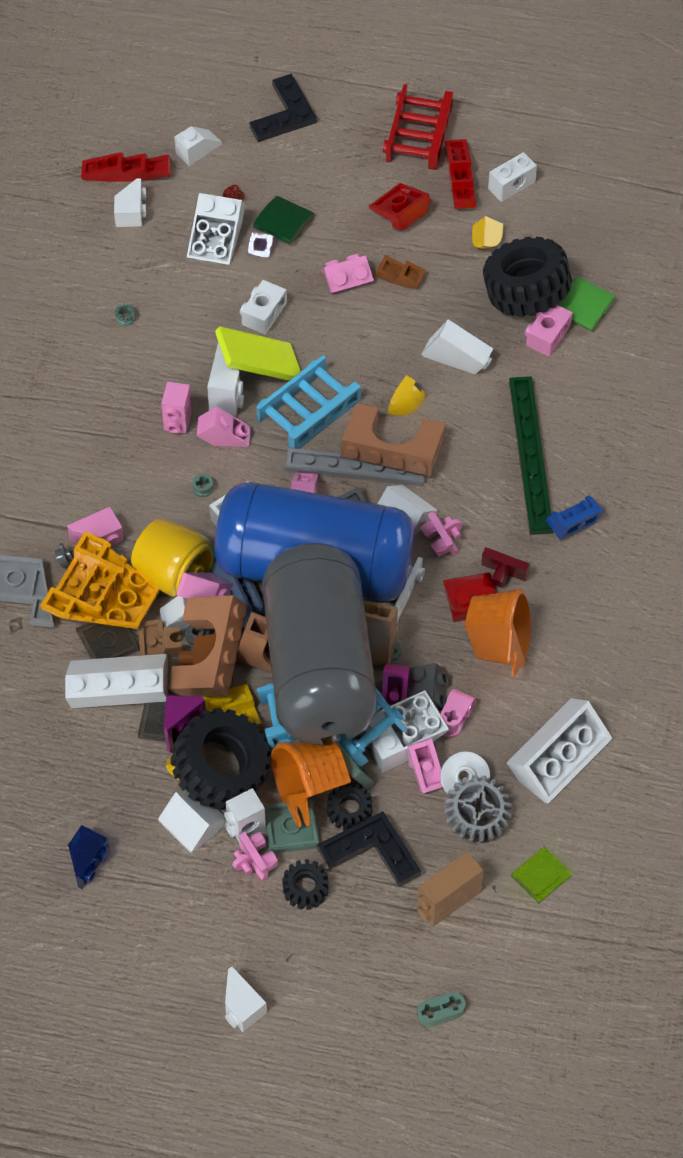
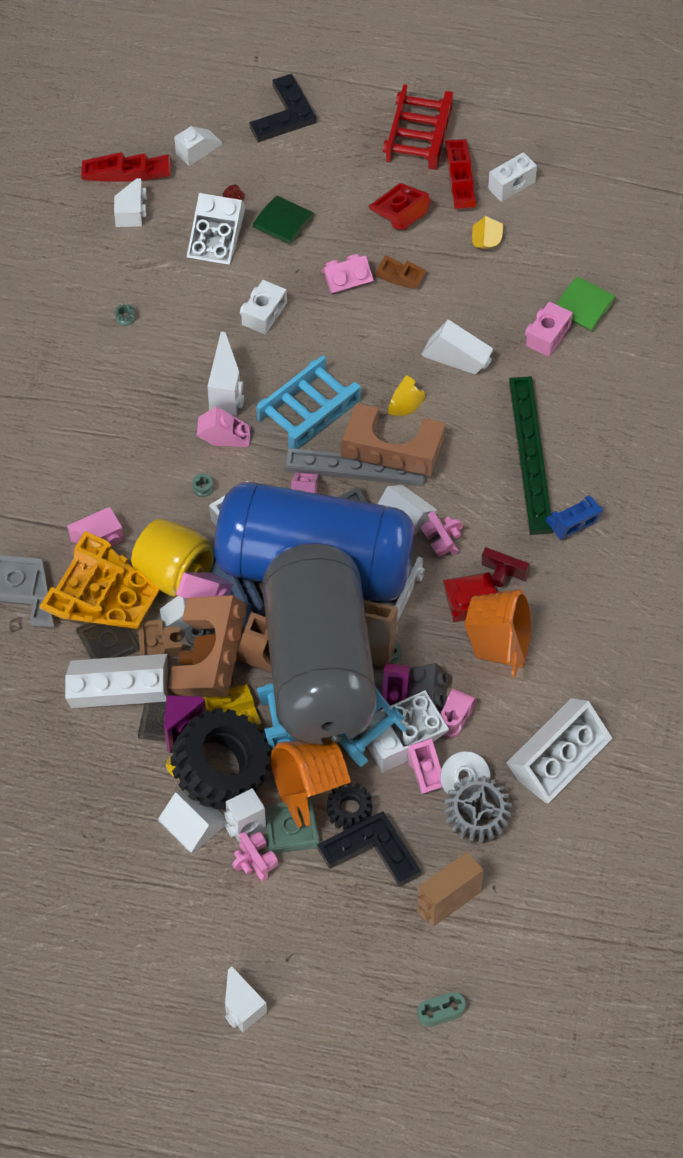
dark grey plate [55,543,74,568] -> none
clear blue slope [68,825,110,889] -> none
bright pink brick [161,382,192,434] -> none
neon yellow tile [215,326,301,381] -> none
slope [247,232,275,258] -> none
black tyre [282,859,329,910] -> none
sand green tile [328,736,375,790] -> none
black tyre [483,236,572,317] -> none
clear neon green piece [511,847,572,904] -> none

